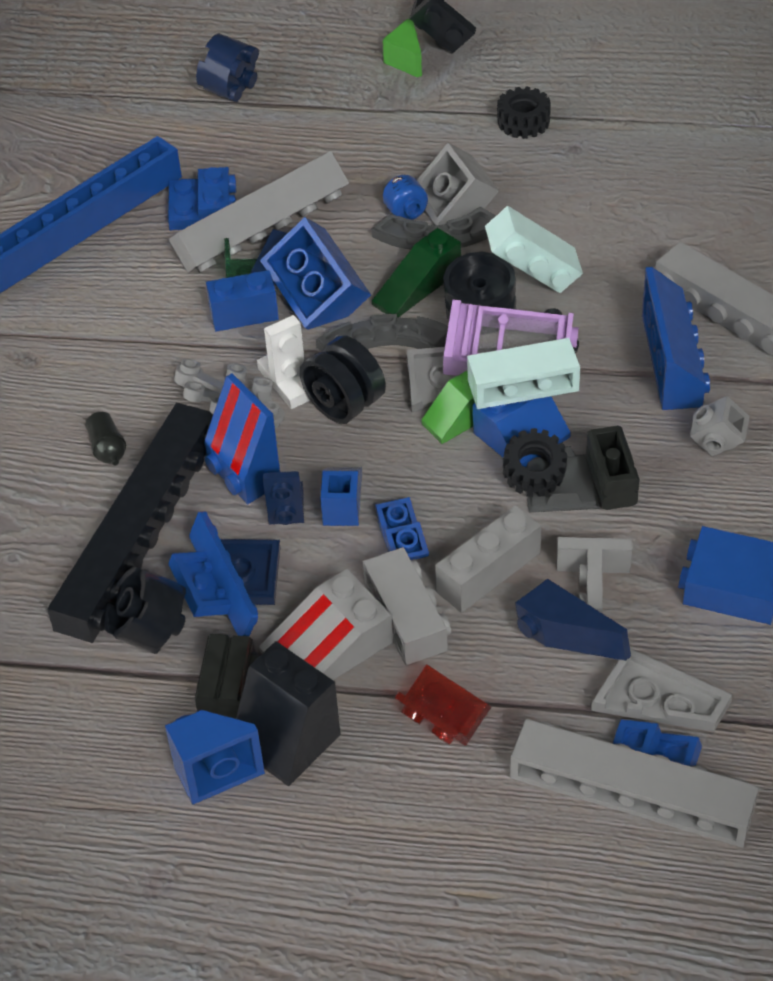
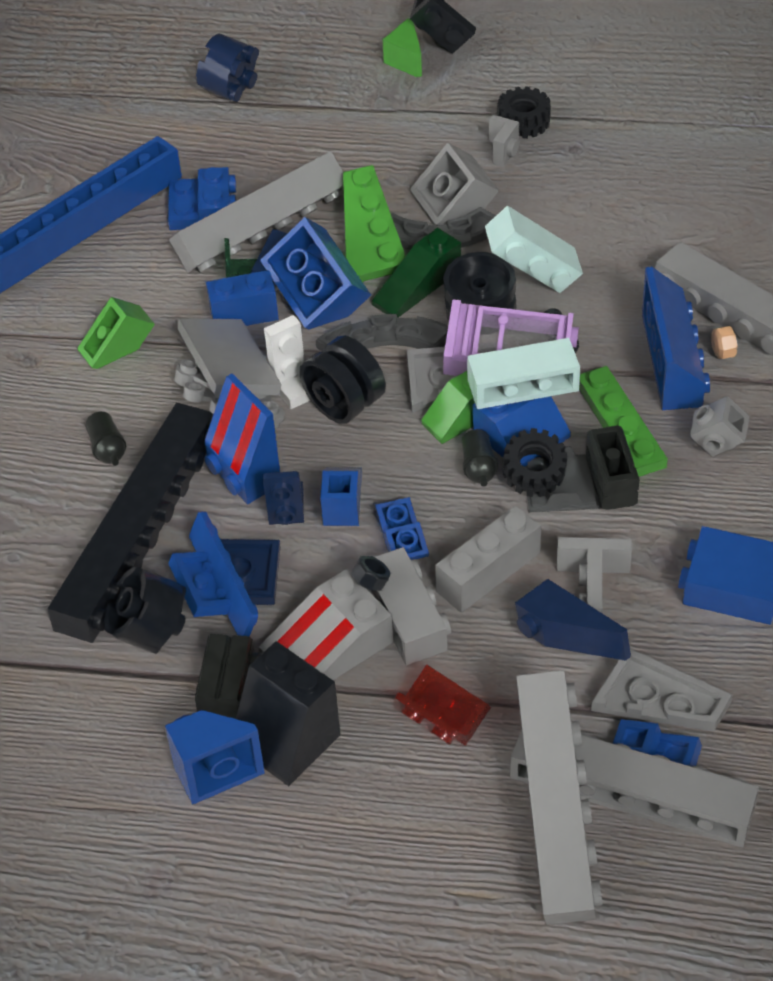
blue head [382,175,428,220] -> none
none -> bright green slope [77,297,155,369]
none -> light grey tile [177,319,282,399]
none -> bright green wing [343,165,406,282]
none -> black tile [351,556,391,591]
none -> pearl dark grey piece [462,429,498,486]
none -> light grey bracket [489,115,519,167]
none -> light grey brick [516,670,603,925]
none -> bright green plate [579,366,668,477]
none -> light nougat tile [711,326,737,359]

